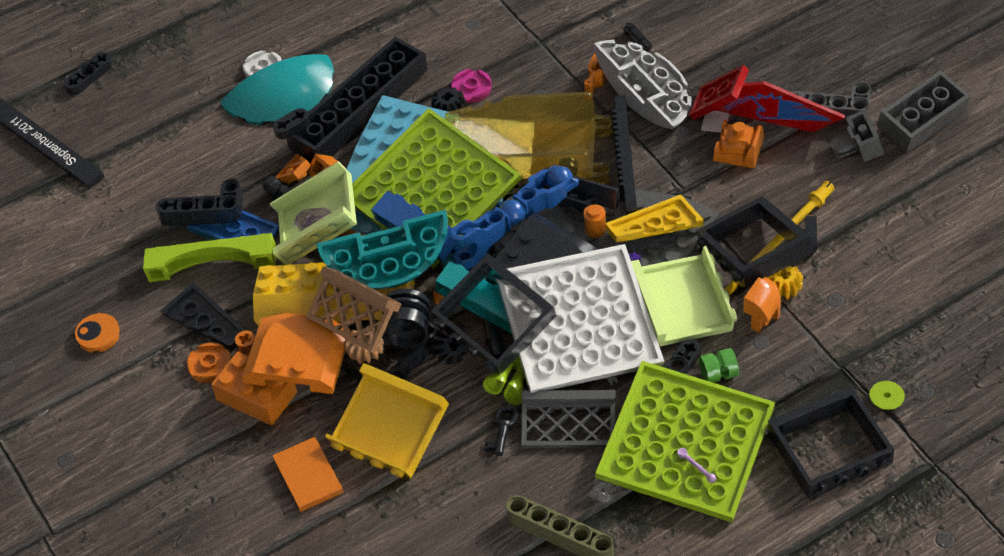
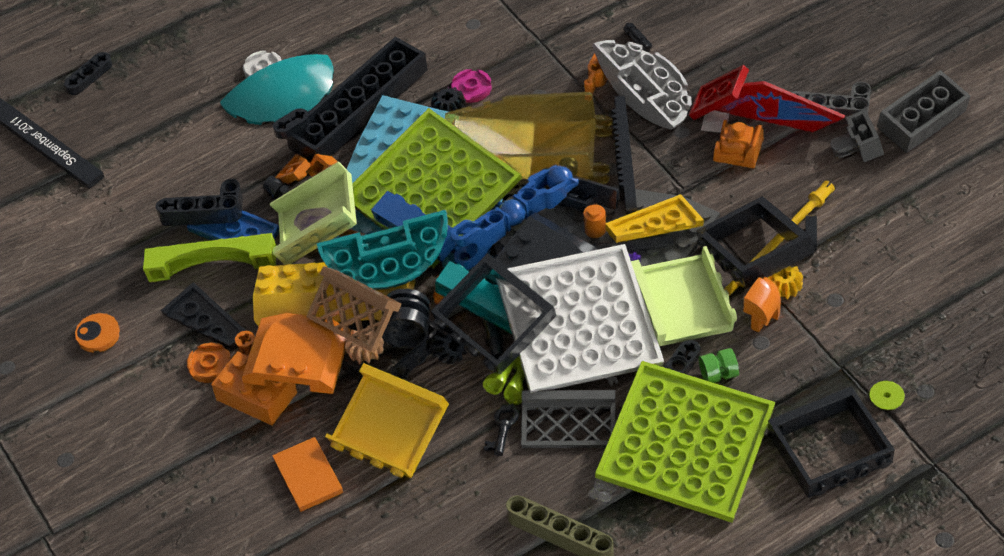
lavender hinge [677,448,716,483] -> none

